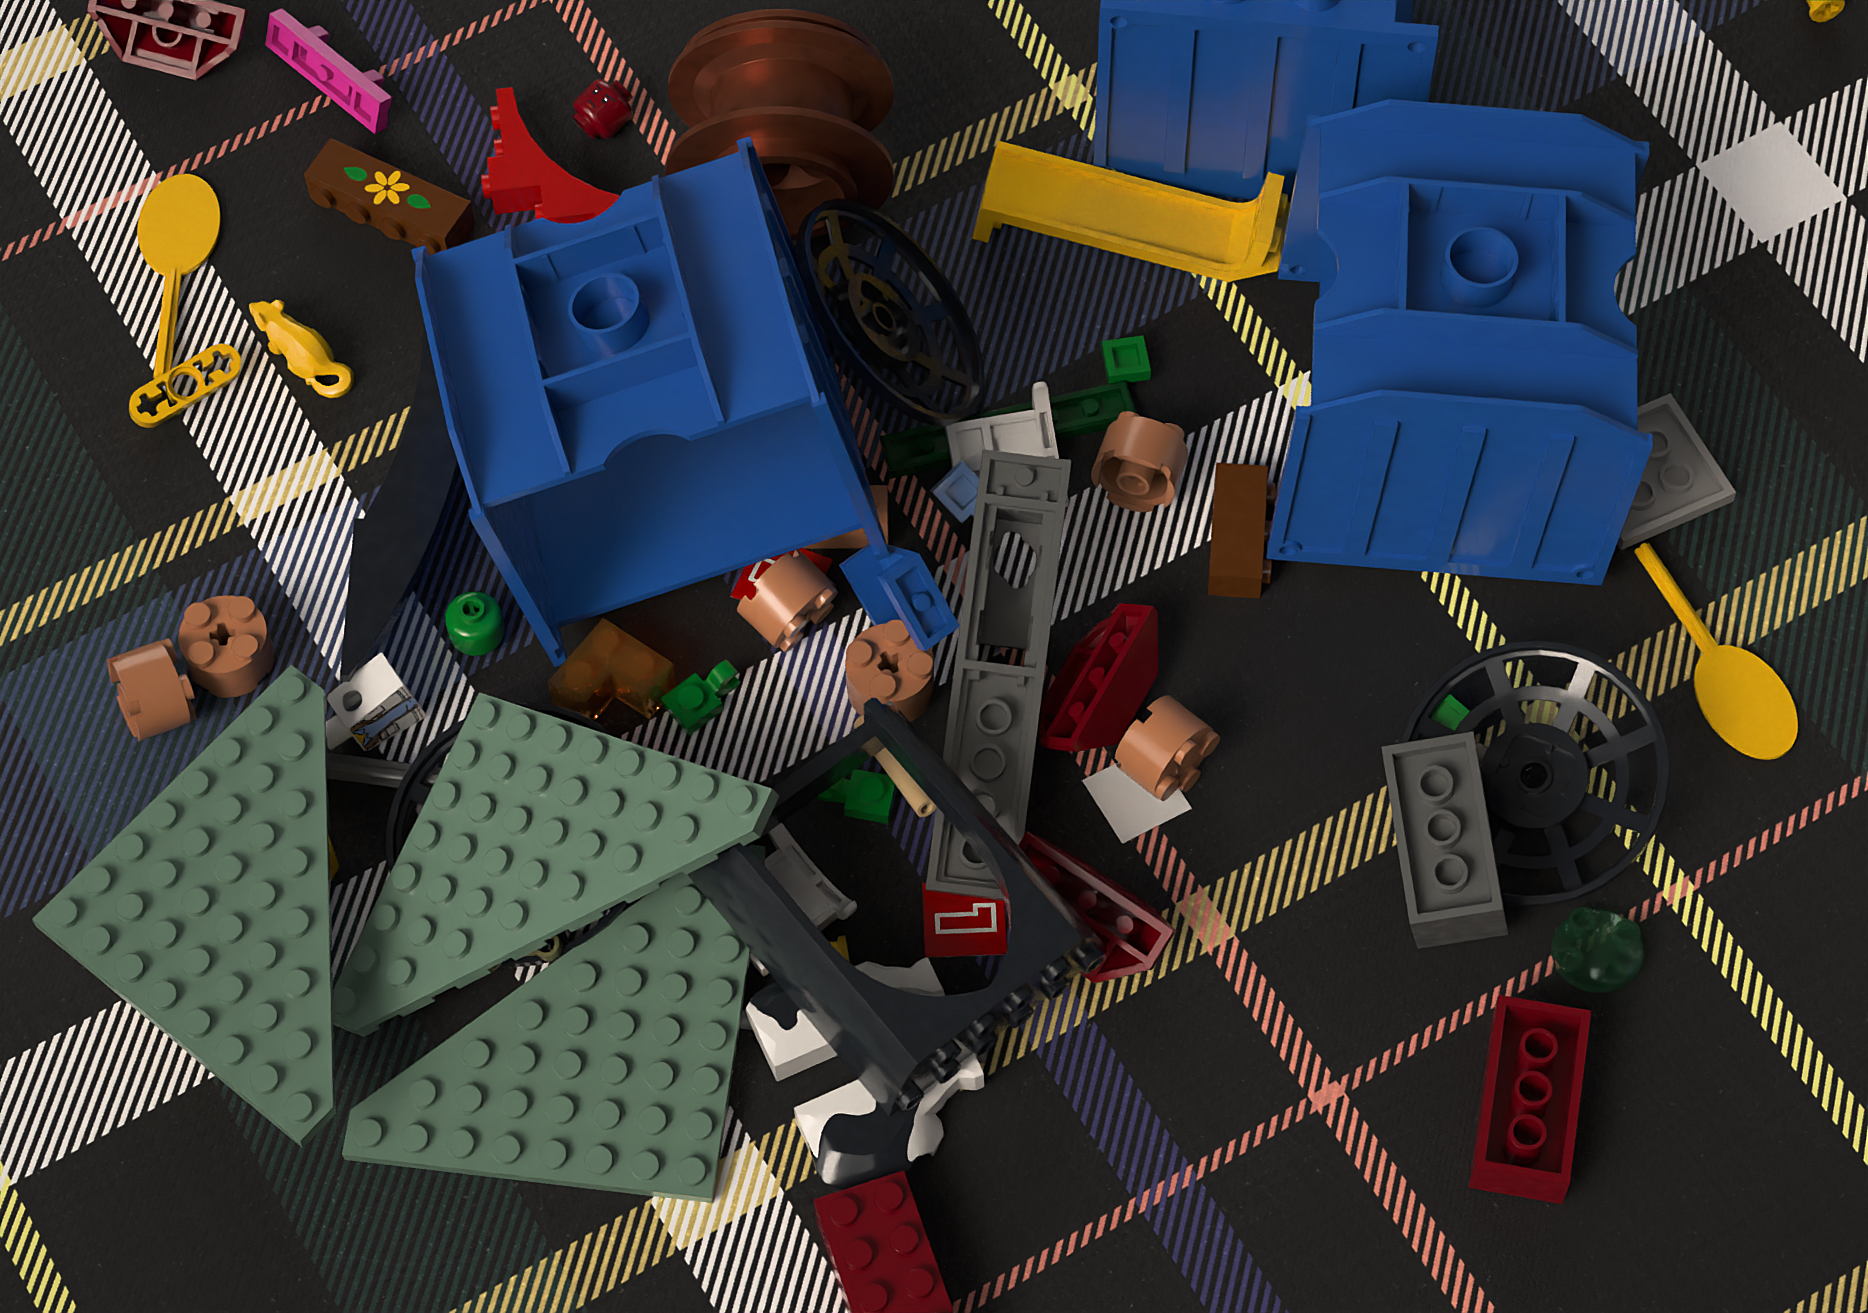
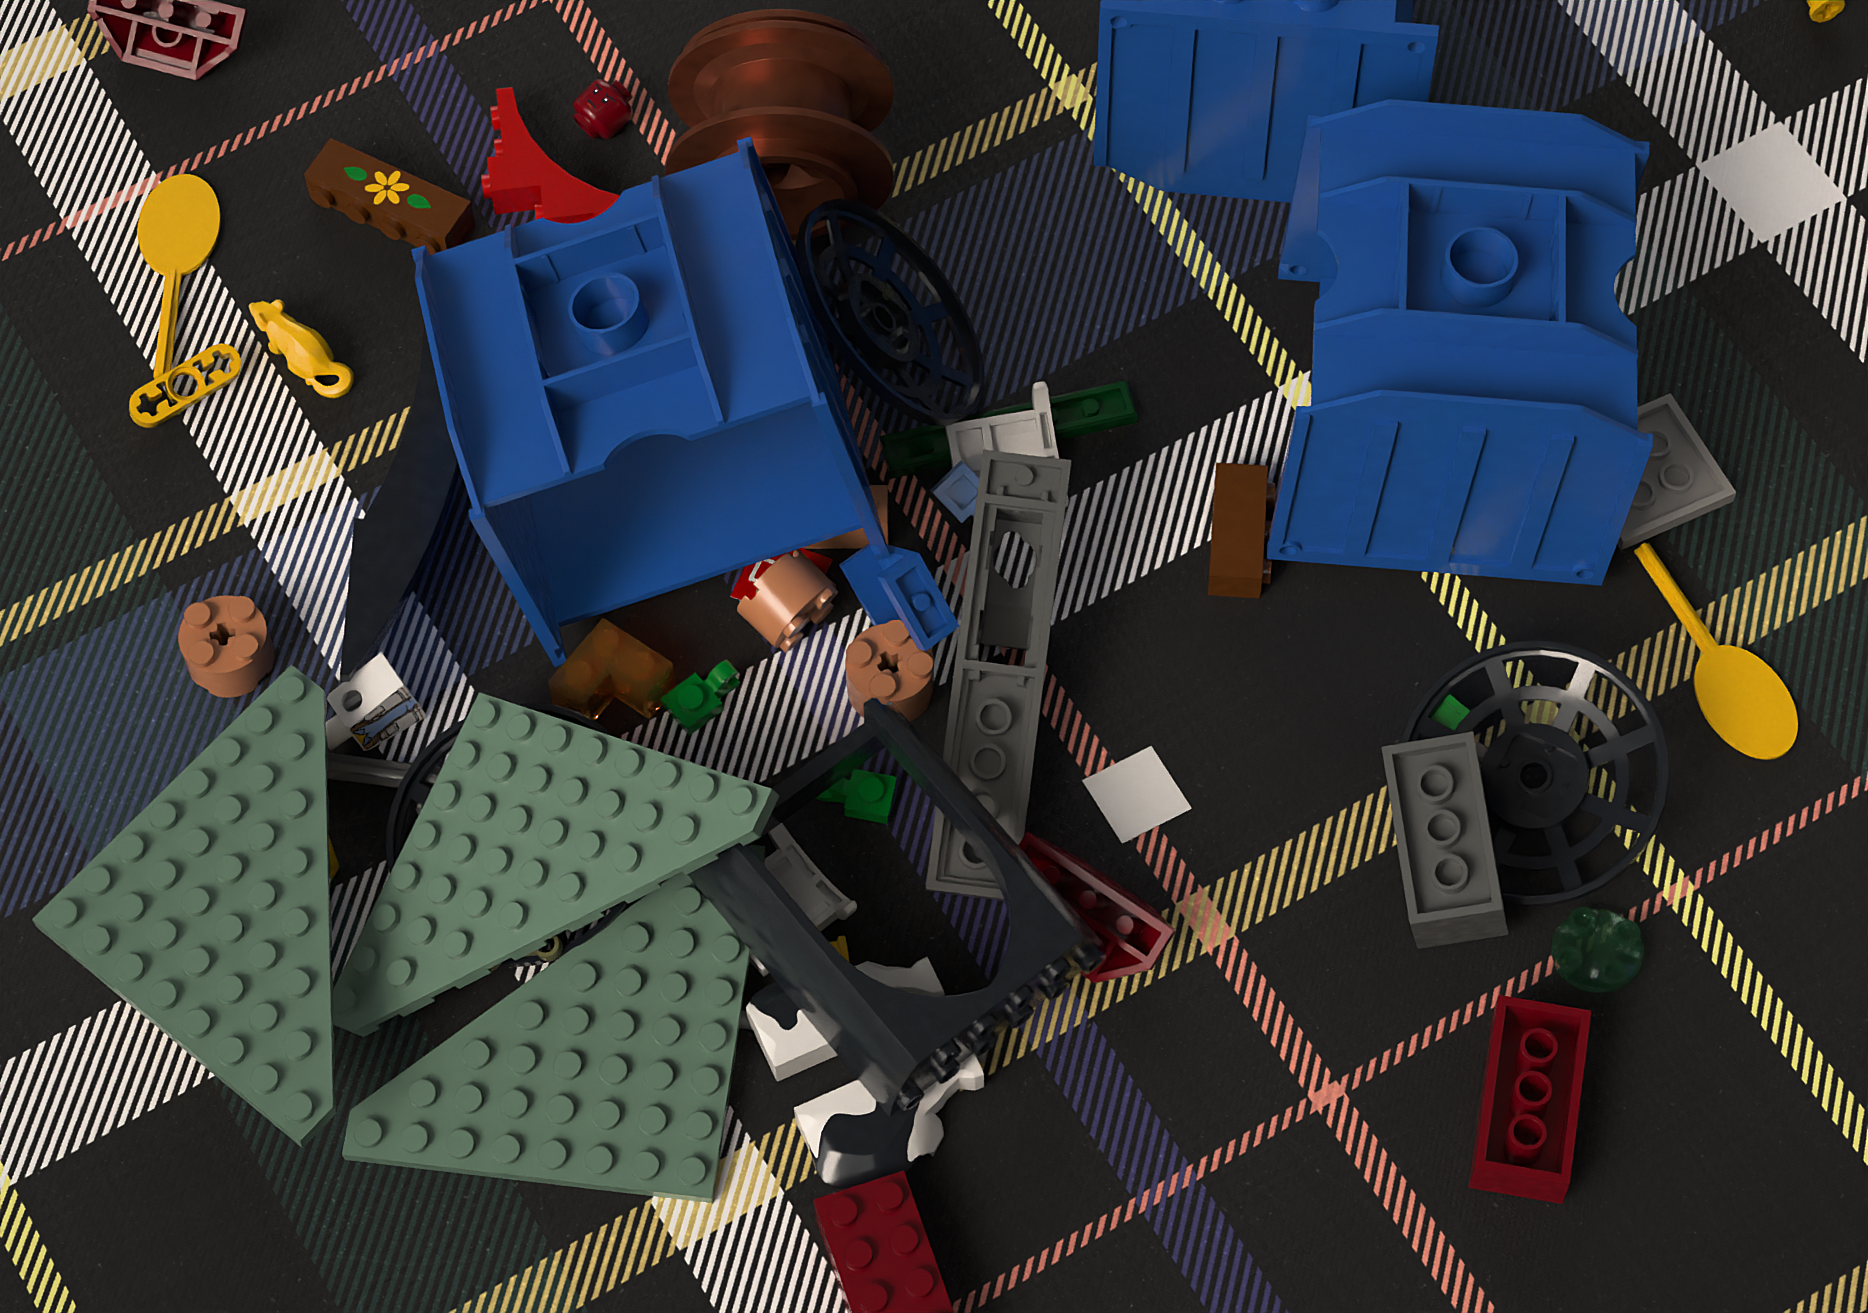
nougat brick [107,638,196,741] -> none
dark pink hinge [265,8,392,134] -> none
green head [445,591,505,656] -> none
tan piece [854,715,936,817] -> none
red sticker [922,883,1007,957] -> none
yellow panel [972,141,1290,282] -> none
dark red wedge [1037,603,1158,752] -> none
nougat brick [1091,411,1188,512] -> none
green plate [1101,335,1151,384] -> none
nougat brick [1115,695,1220,801] -> none

